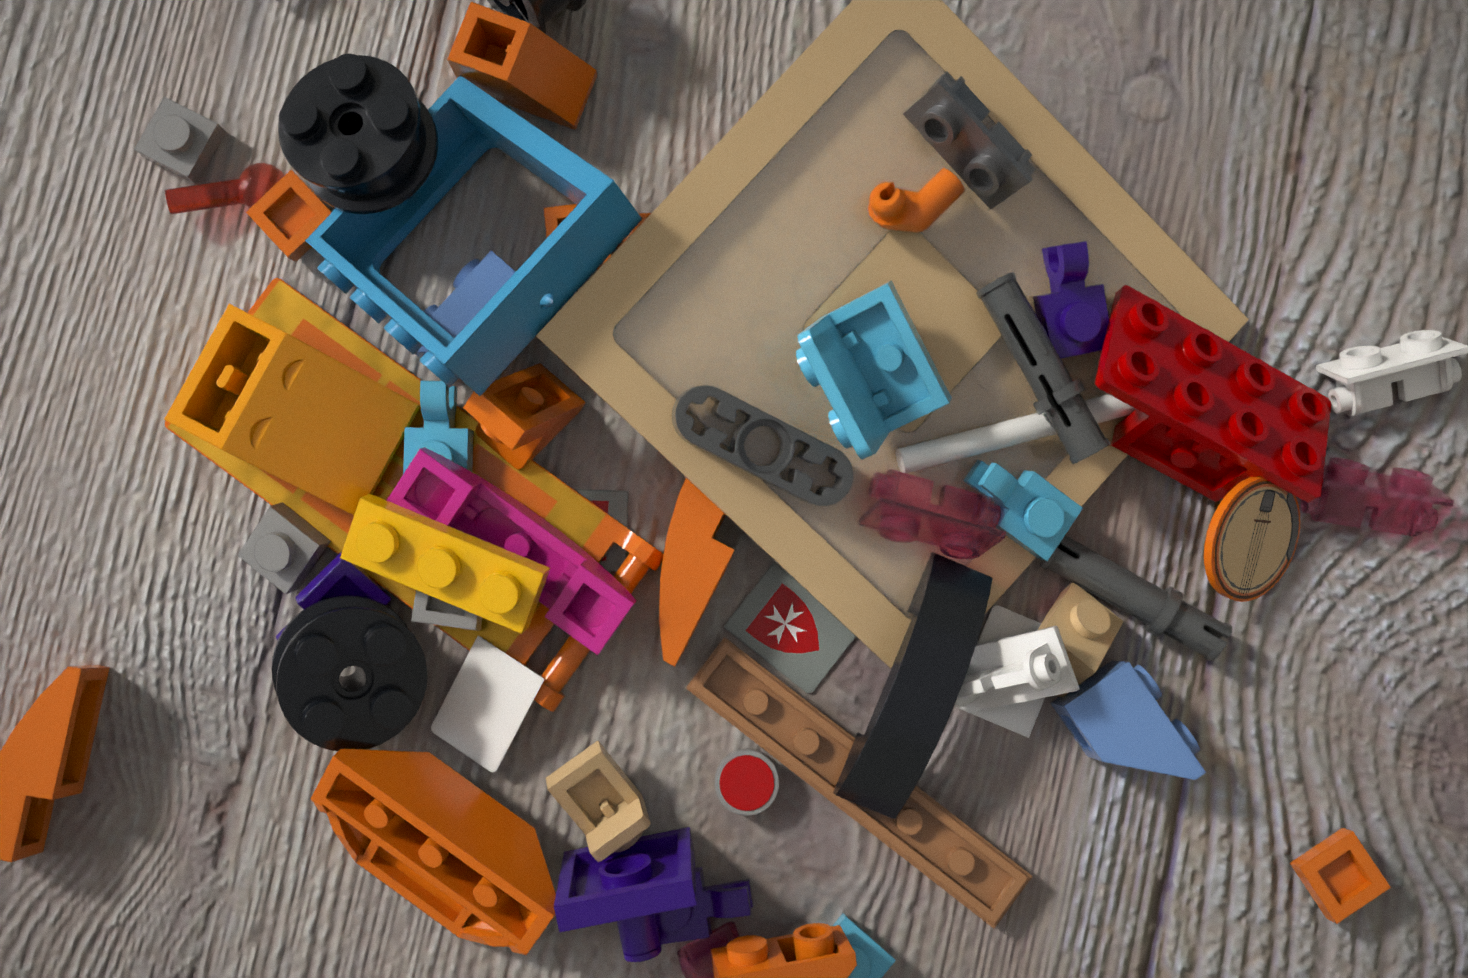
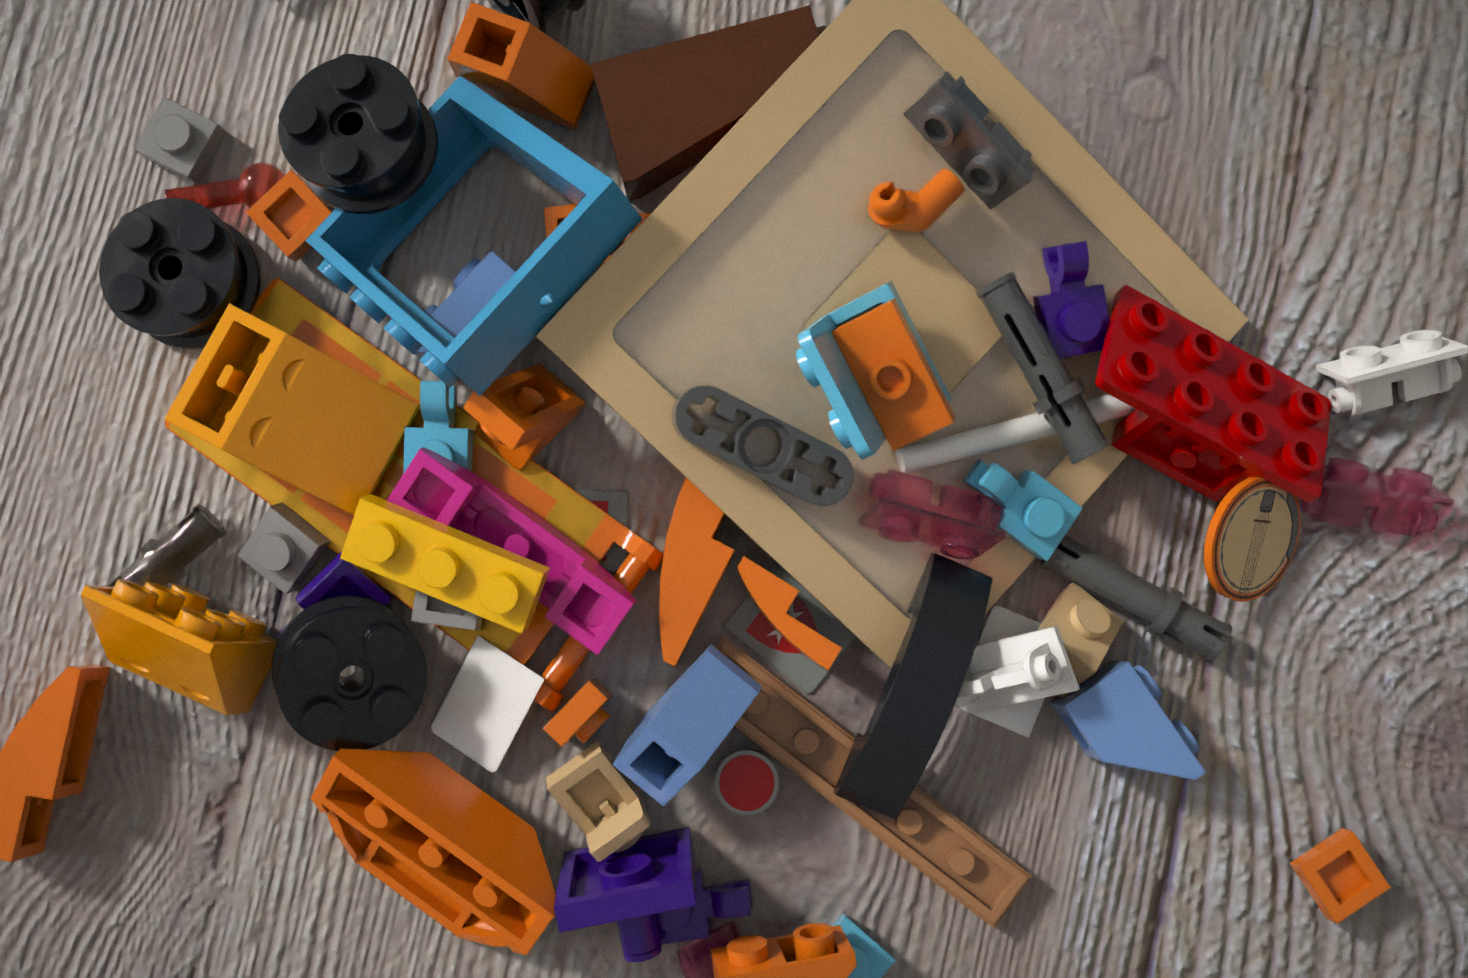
none -> light orange slope [81,579,278,716]
none -> black wheel [99,198,260,349]
none -> clear smoke pin [105,504,227,587]
none -> orange plate [543,678,613,747]
none -> reddish brown slope [591,5,826,201]
none -> medium blue slope [612,644,762,807]
none -> orange slope [737,556,842,670]
none -> orange plate [831,298,956,451]

